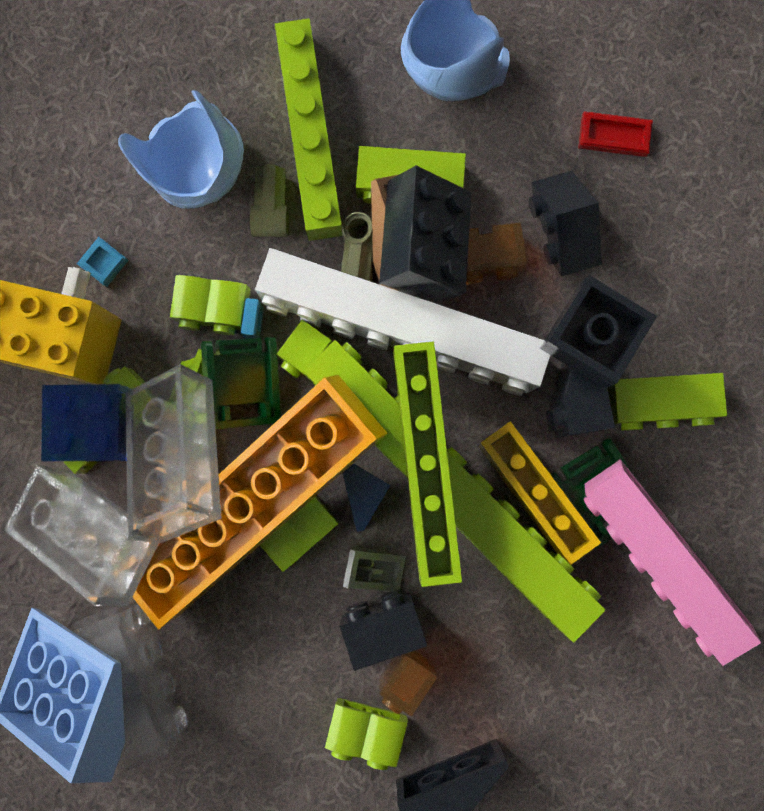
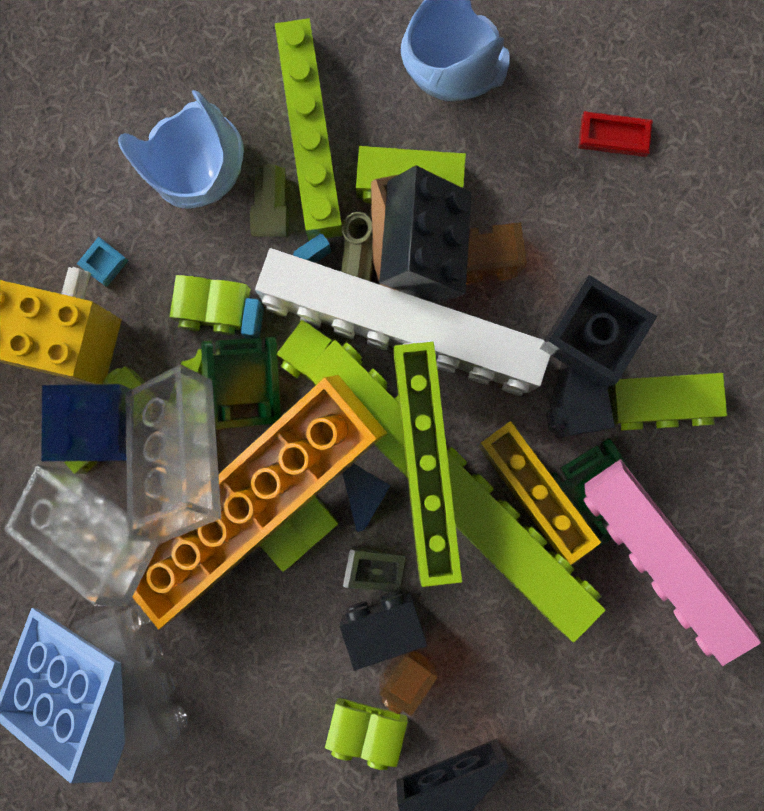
black brick [529,171,602,277] -> none
none -> dark azure tile [293,234,331,263]

